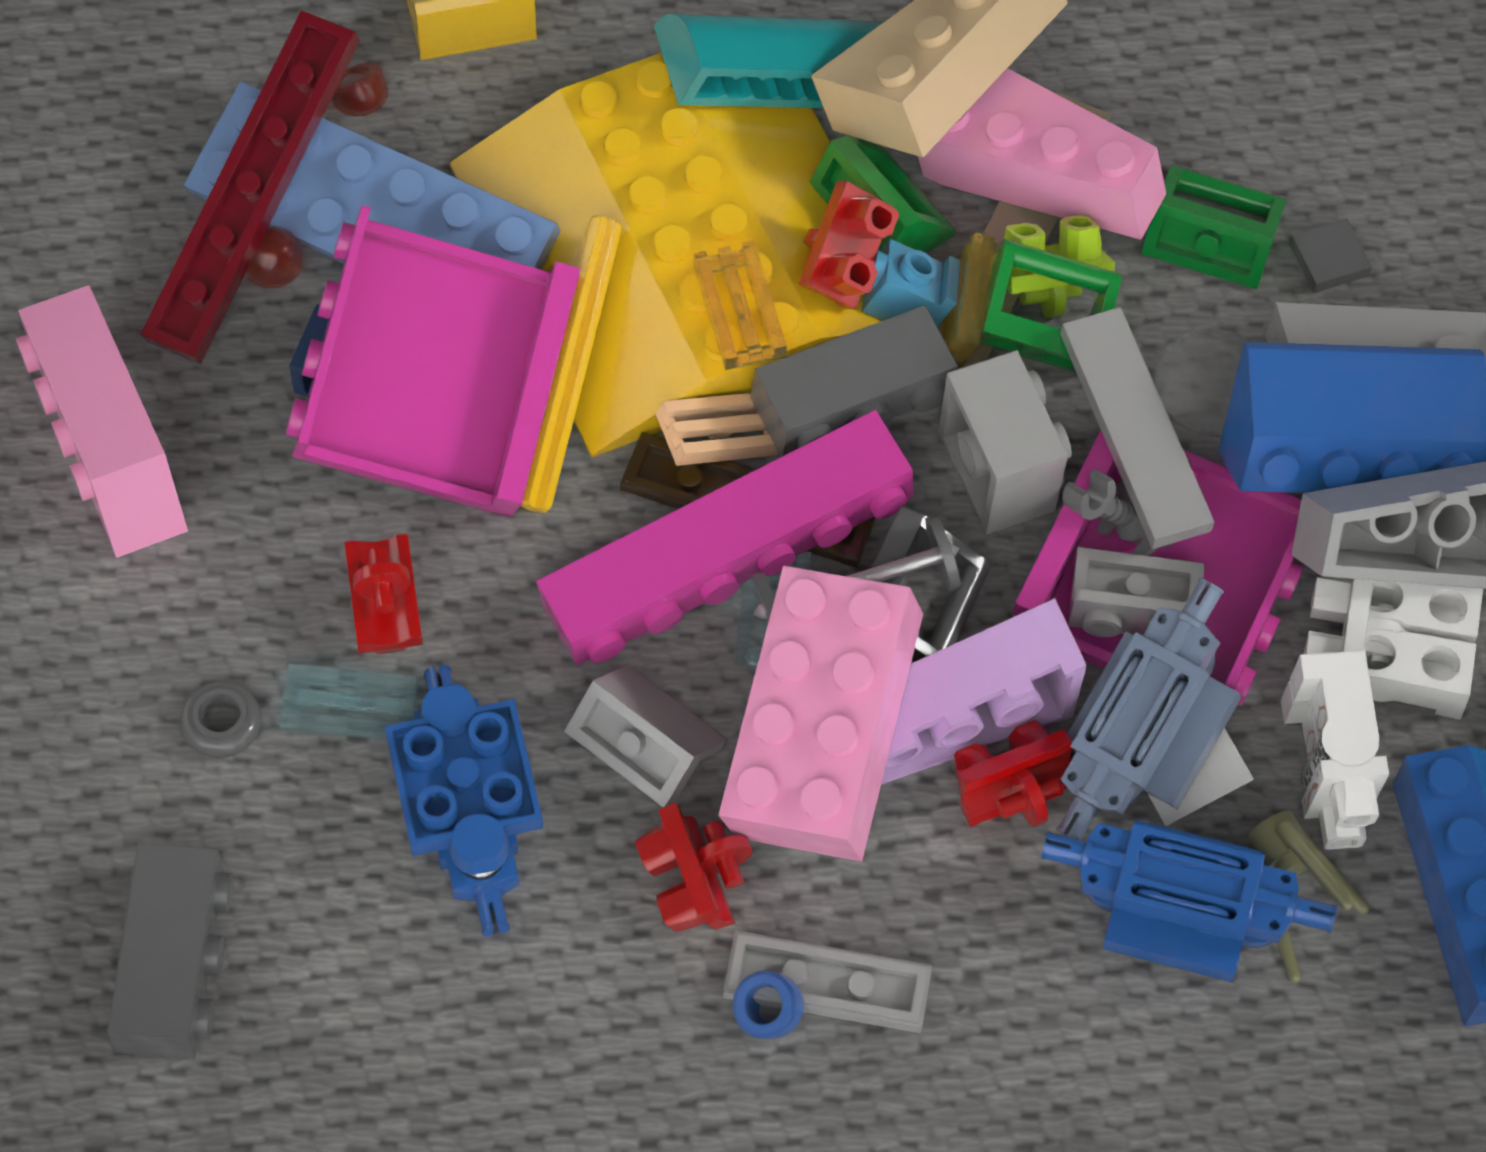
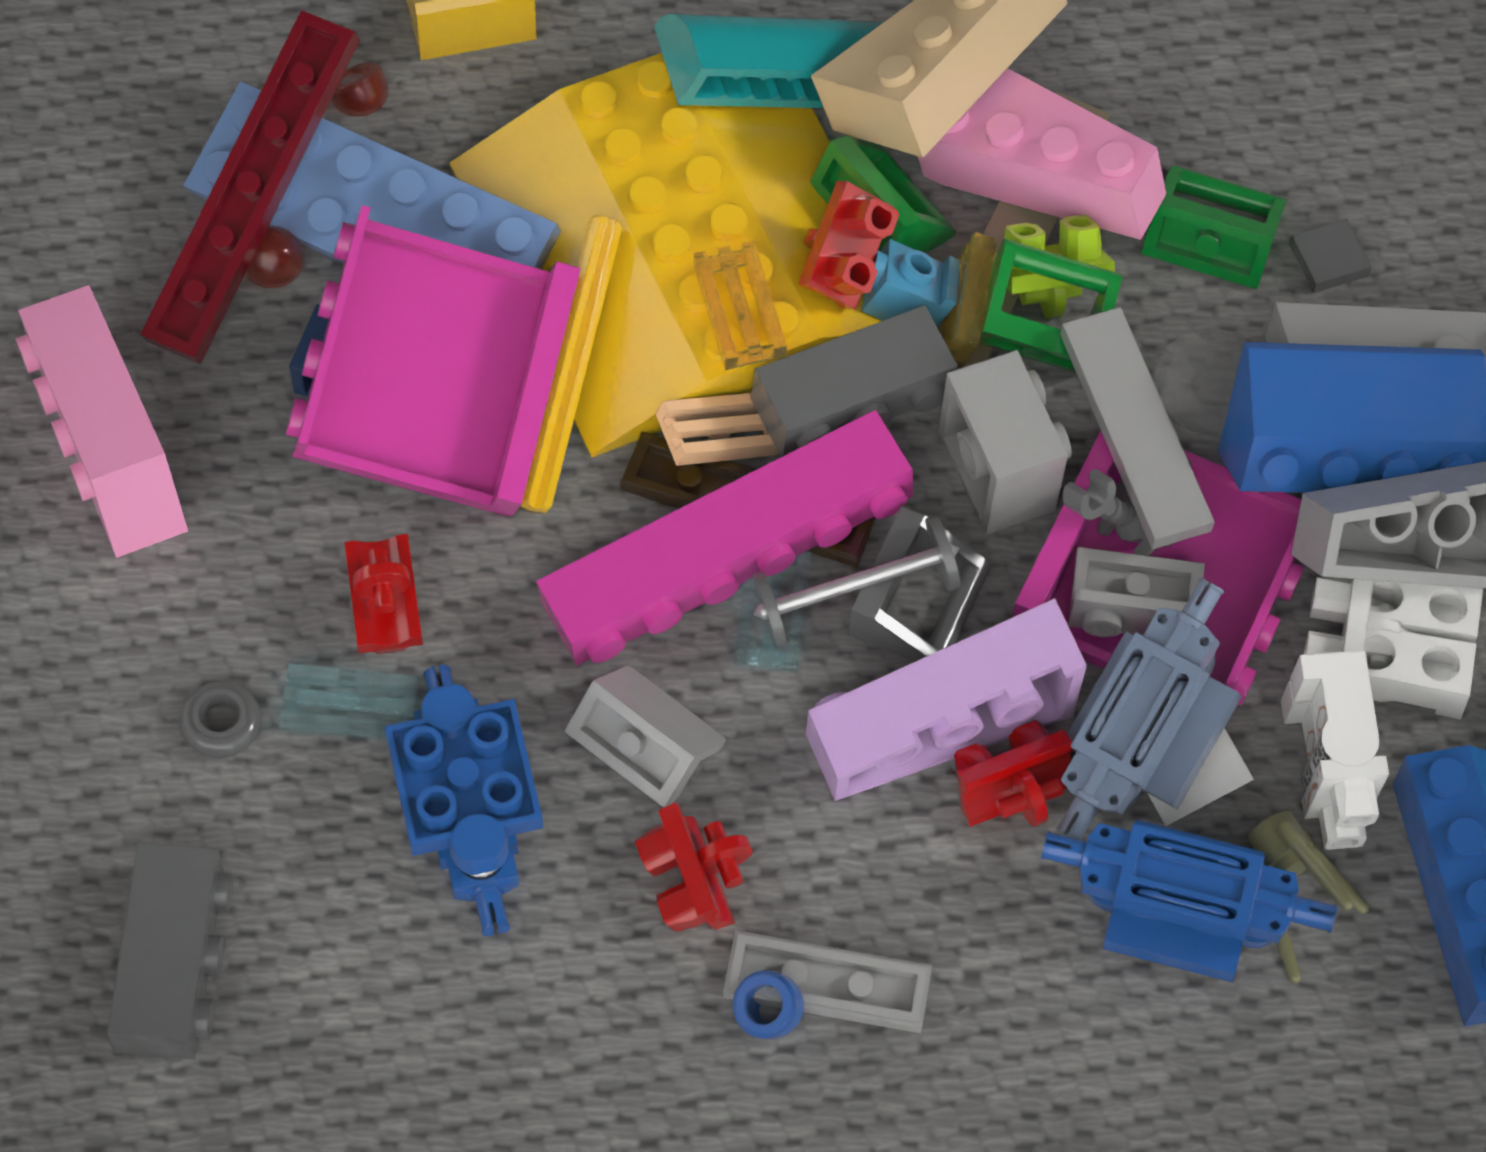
bright pink brick [718,566,923,862] -> none

